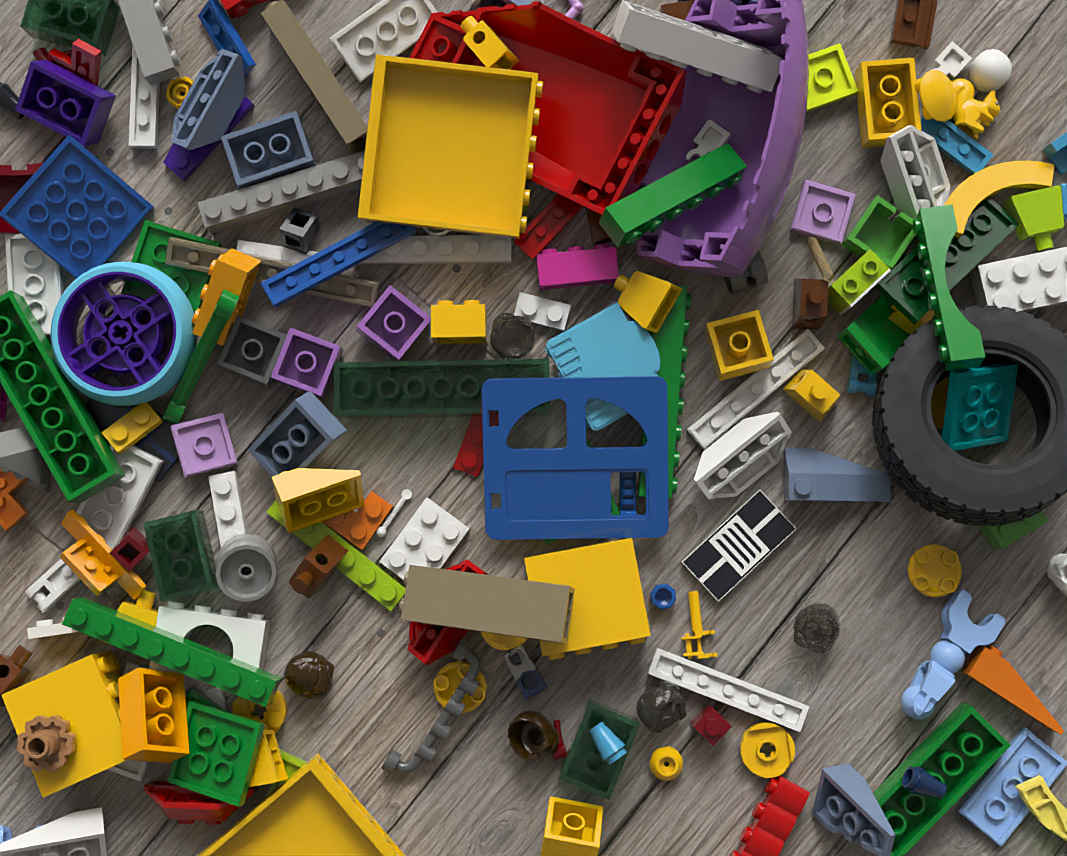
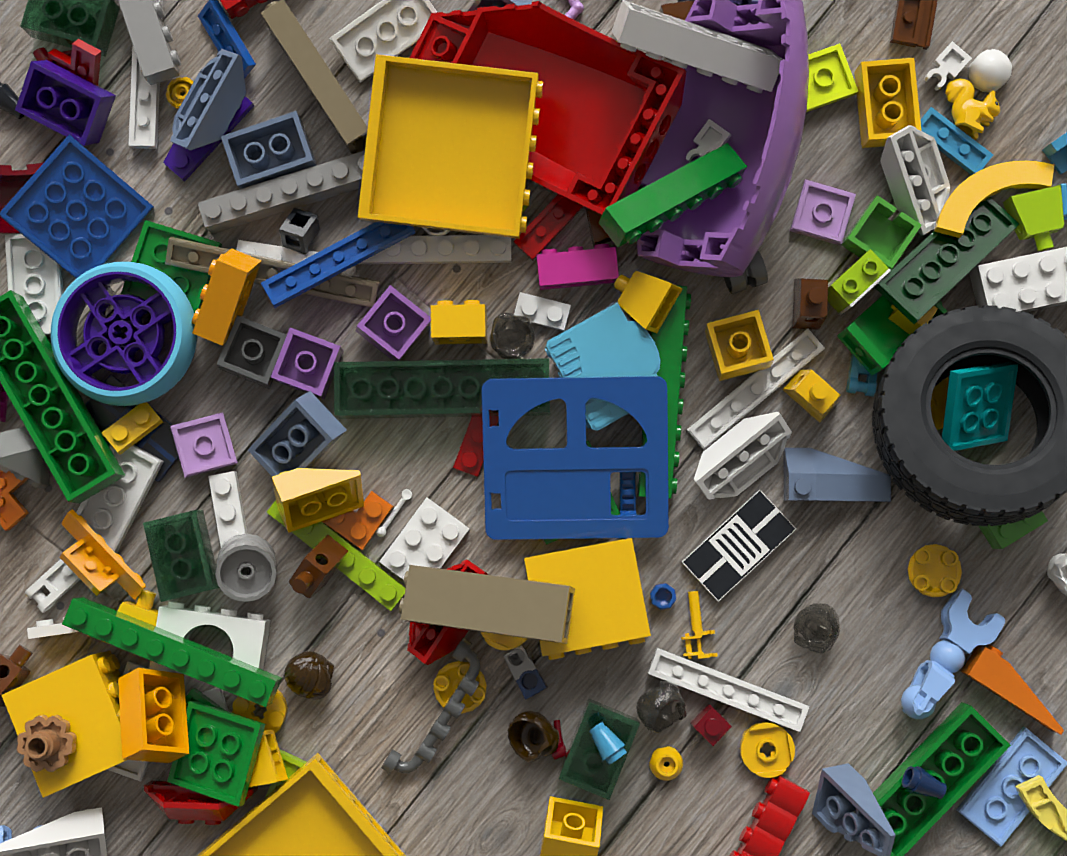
dark red brick [109,527,153,572] -> none
green piece [162,289,239,425] -> none
yellow torso [460,16,519,70] -> none
tan piece [807,236,834,283] -> none
green arch [912,204,985,371] -> none
yellow dish [915,70,957,122] -> none

